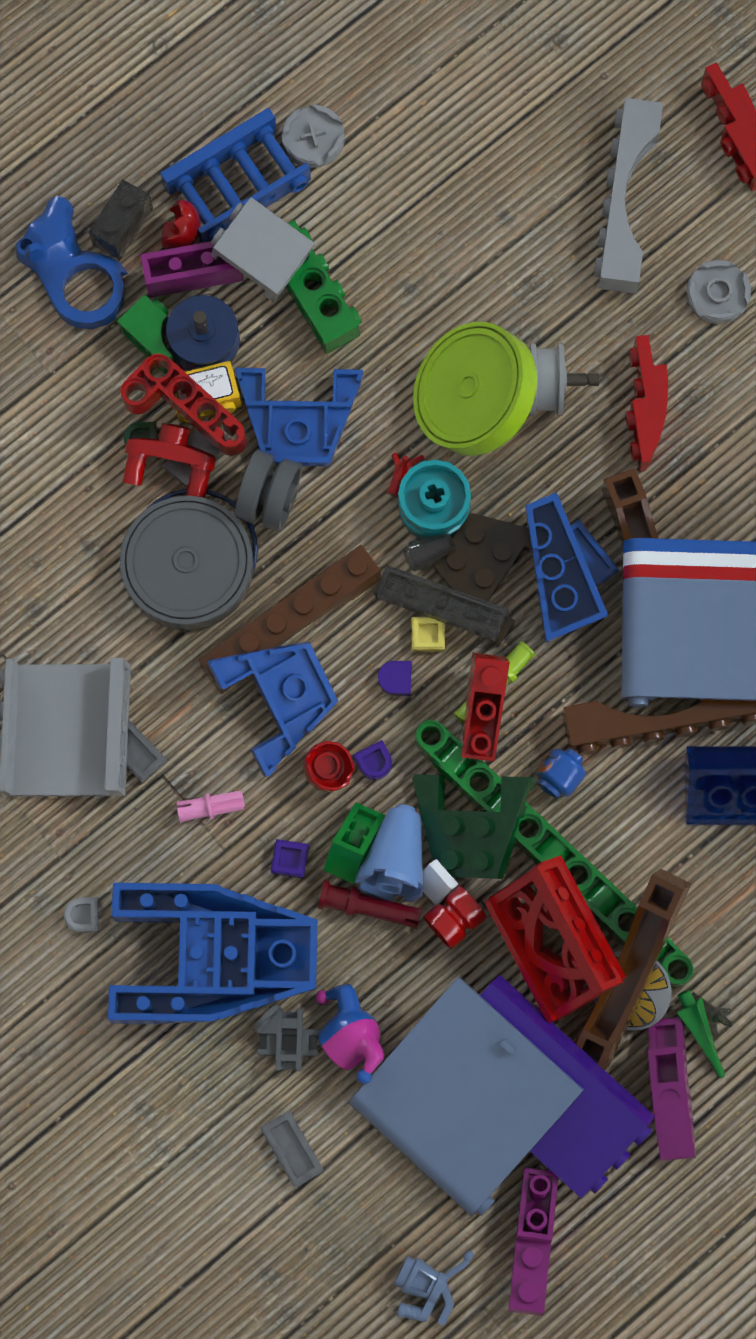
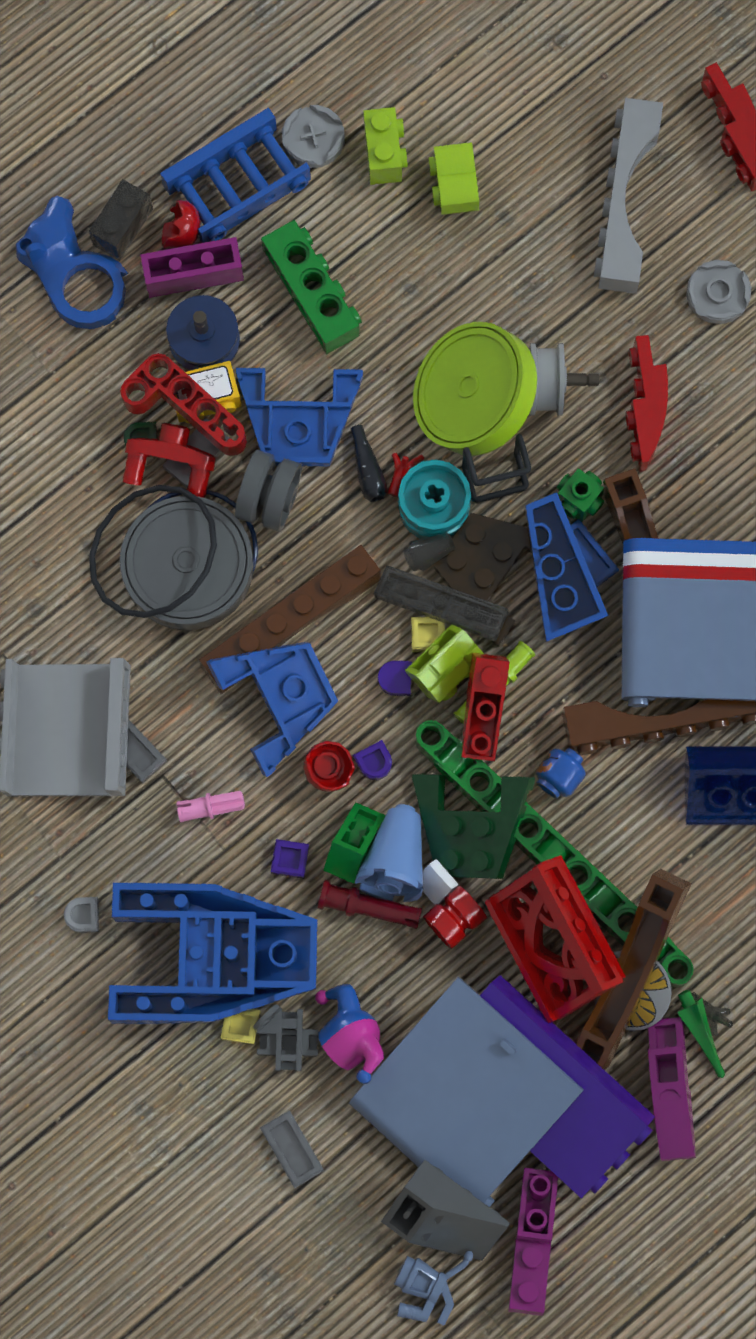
green arch [117,295,173,374] -> none
light grey panel [210,197,315,302] -> none
none -> black piece [89,485,217,618]
none -> light yellow tile [221,1009,261,1045]
none -> black piece [351,425,388,502]
none -> lime brick [363,107,408,185]
none -> dark grey slope [381,1160,510,1261]
none -> lime brick [405,624,484,703]
none -> lime brick [428,142,479,215]
none -> black piece [462,434,531,503]
none -> green brick [556,468,605,523]

